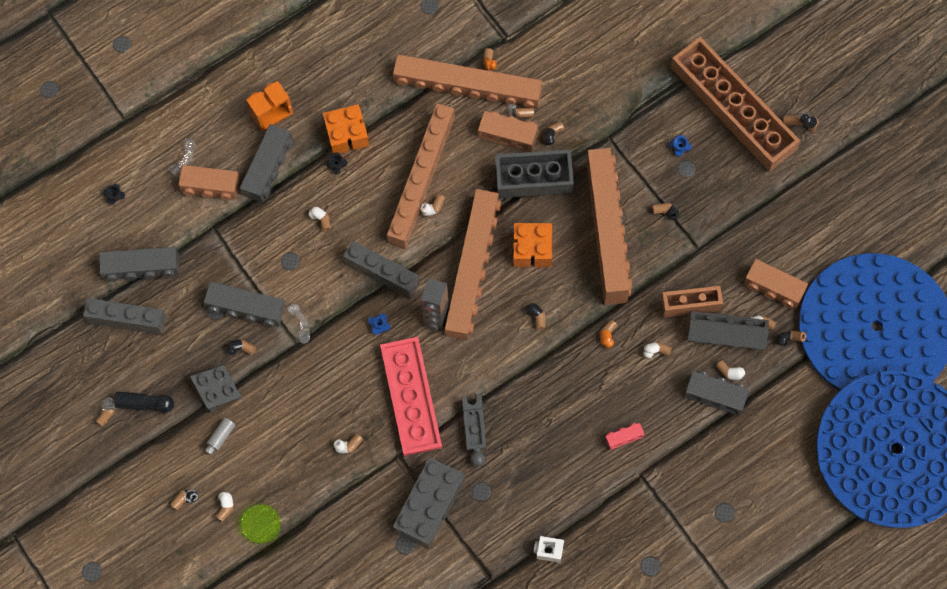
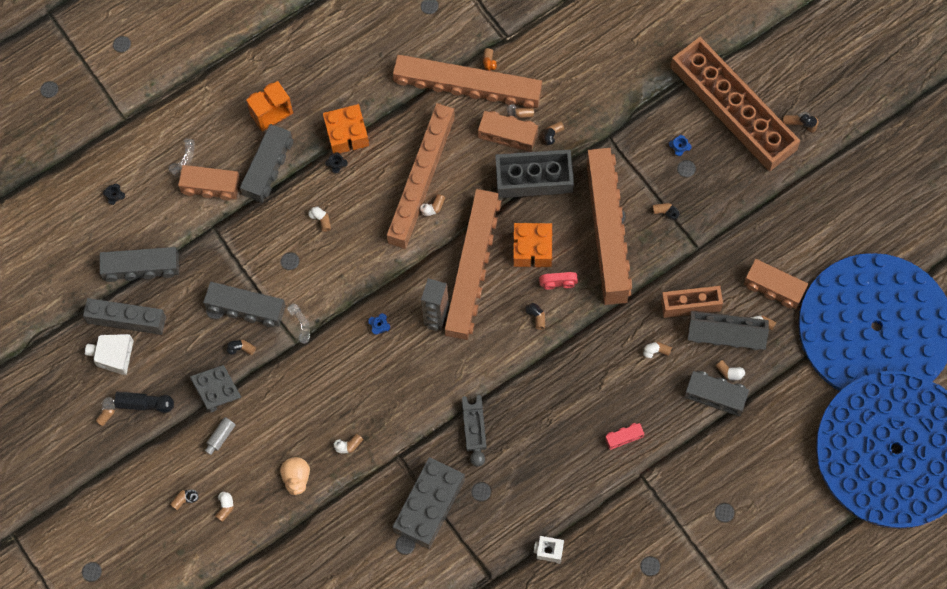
clear neon green tile [241,504,281,544] -> none
dark grey brick [343,241,420,299] -> none
coral plate [380,337,442,456] -> none
orange arm [599,320,617,348] -> none
arm [777,331,806,346] -> none
none -> white torso [85,334,134,375]
none -> light nougat hair [280,457,310,495]
none -> coral plate [539,272,578,290]

